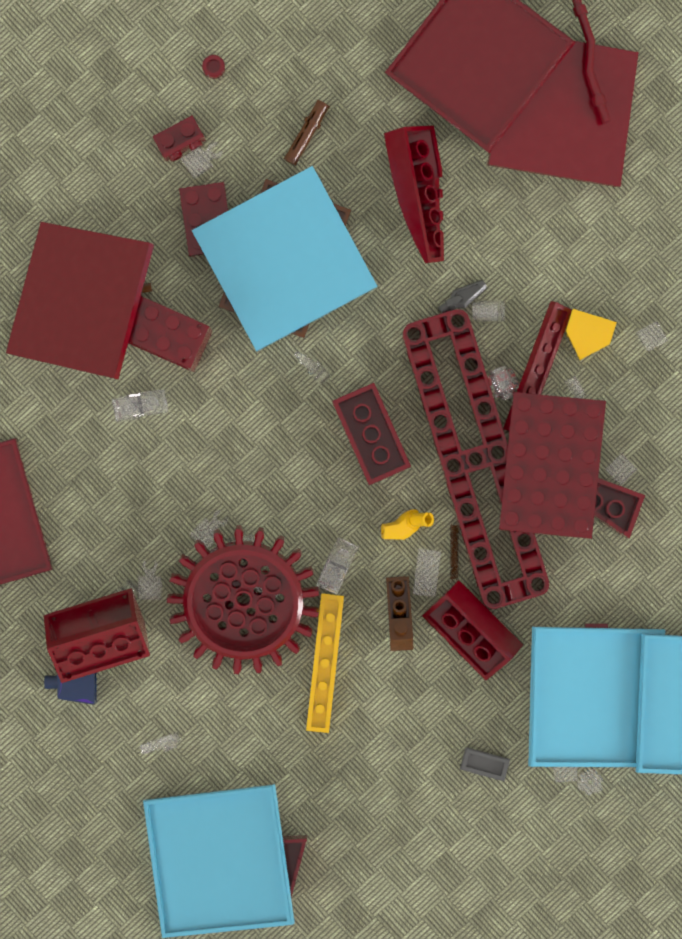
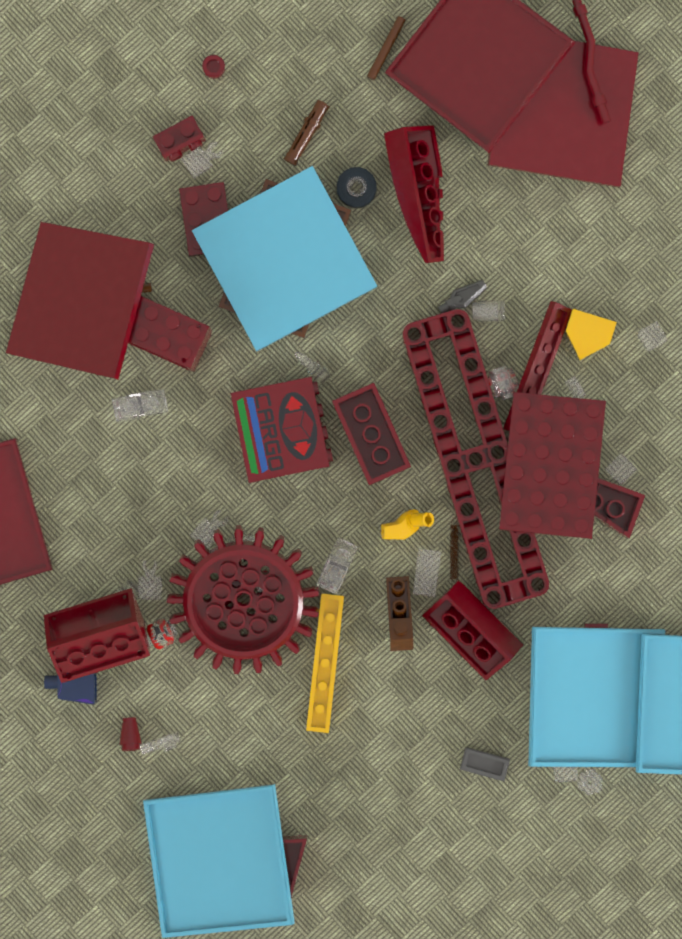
none -> dark red cone [119,717,142,751]
none -> head [146,617,179,651]
none -> dark red panel [230,377,333,483]
none -> black bush [336,167,377,208]
none -> reddish brown bar [367,16,406,80]

